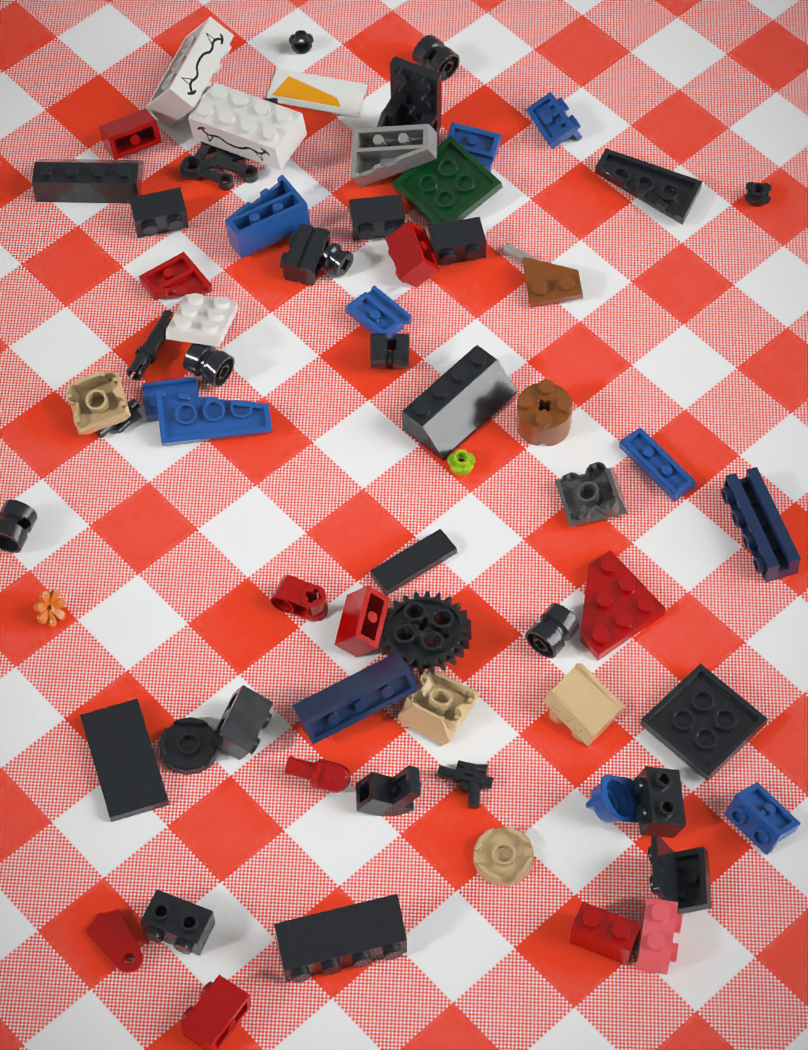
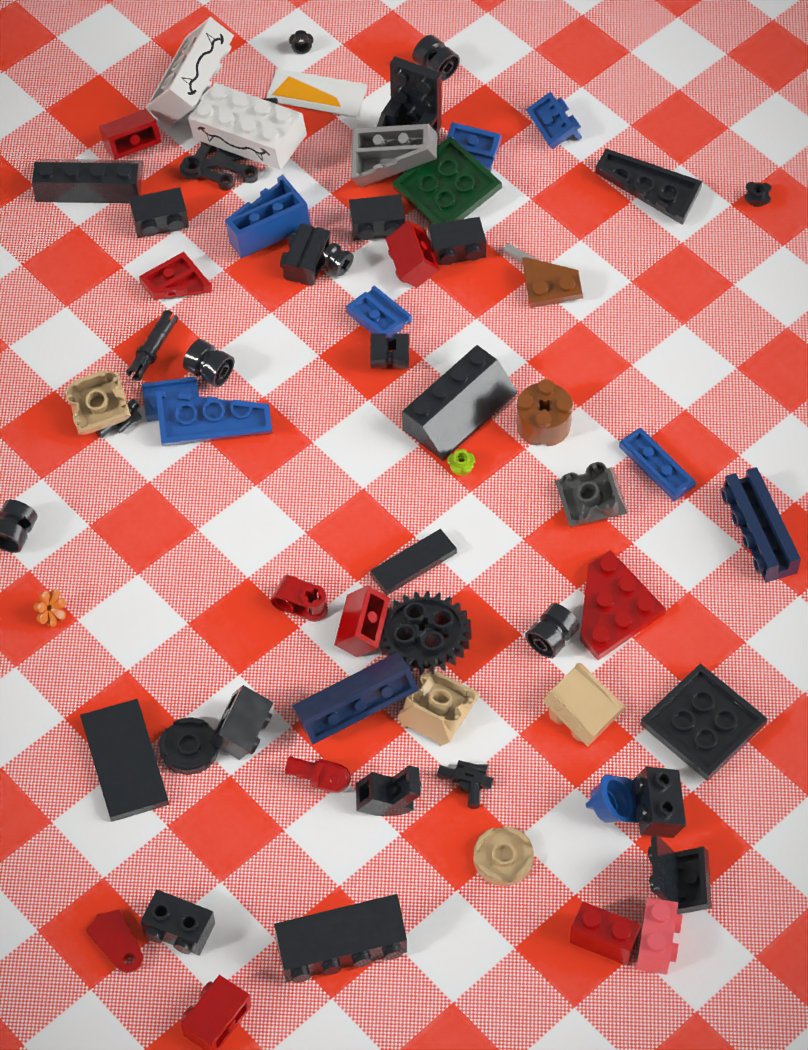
white plate [166,293,238,347] -> none
blue bracket [724,782,801,855] -> none

